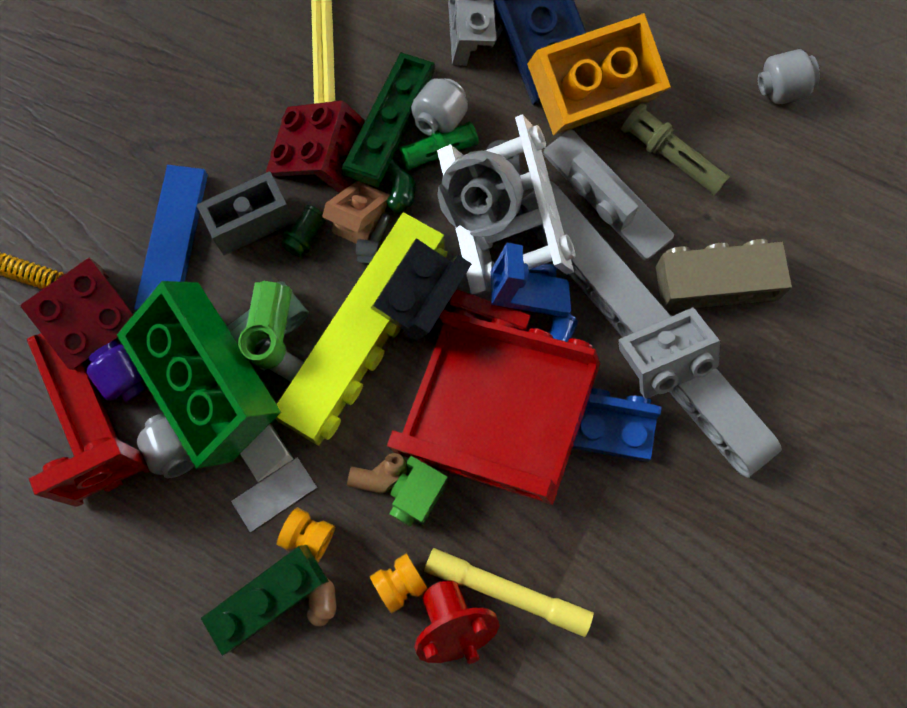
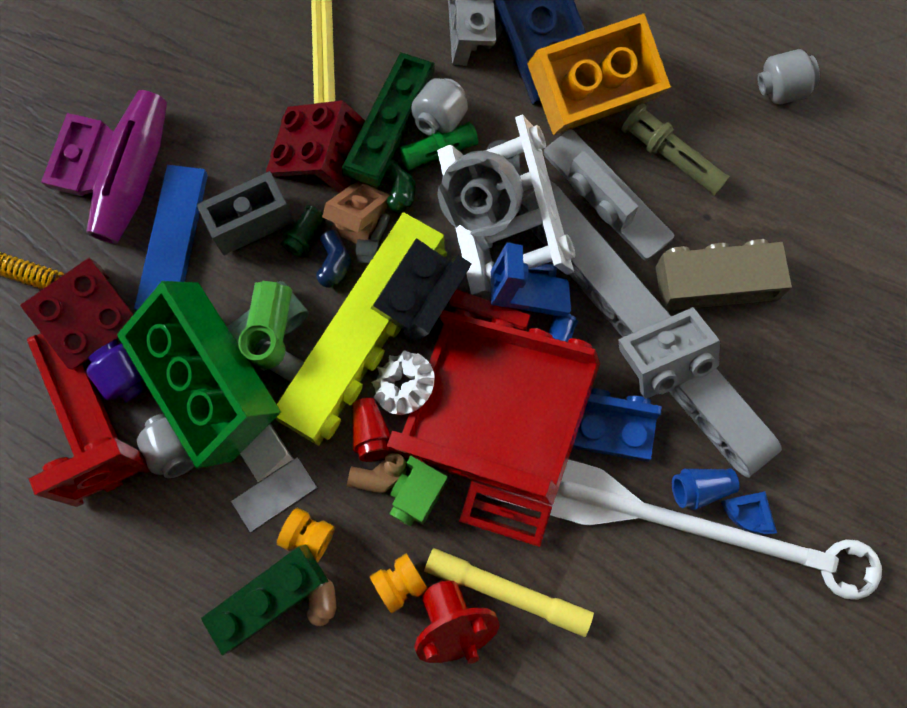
none -> magenta plate [41,90,167,244]
none -> dark blue arm [316,230,351,288]
none -> red cone [352,397,392,462]
none -> white gear [372,350,435,415]
none -> red tile [459,480,552,547]
none -> white piece [482,459,882,600]
none -> blue cone [672,468,739,510]
none -> blue tile [721,491,777,535]

